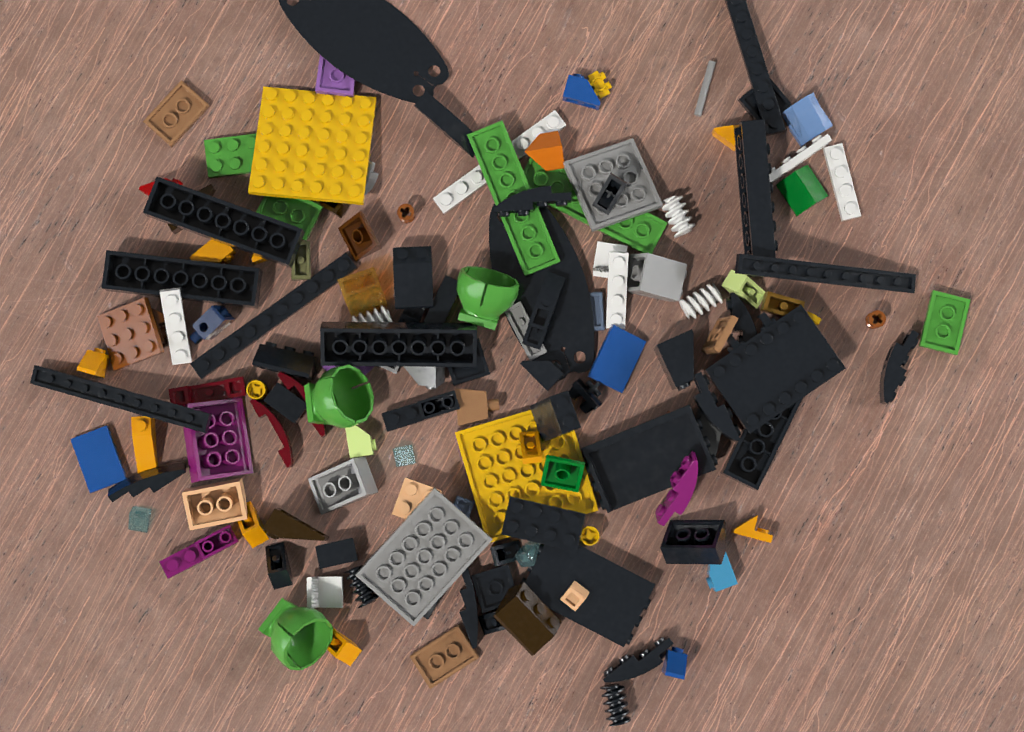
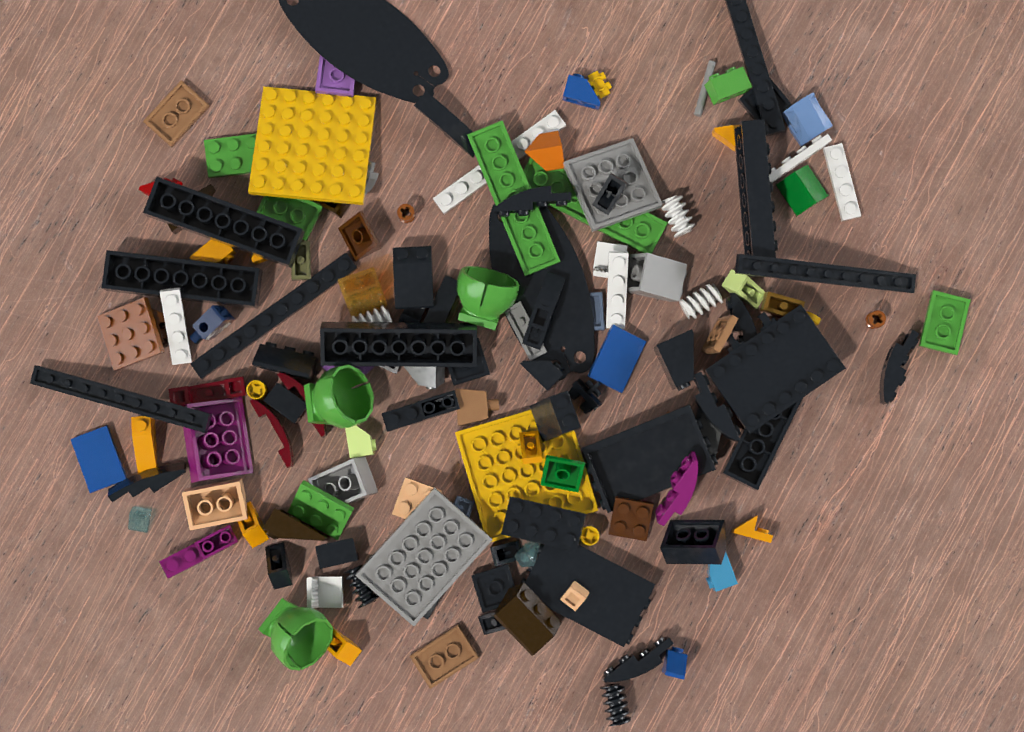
light orange slope [77,348,110,378] -> none
clear light blue slope [392,445,416,467] -> none
black slope [459,568,478,649] -> none
none -> bright green plate [287,480,354,540]
none -> reddish brown plate [608,496,654,541]
none -> bright green brick [704,67,752,105]

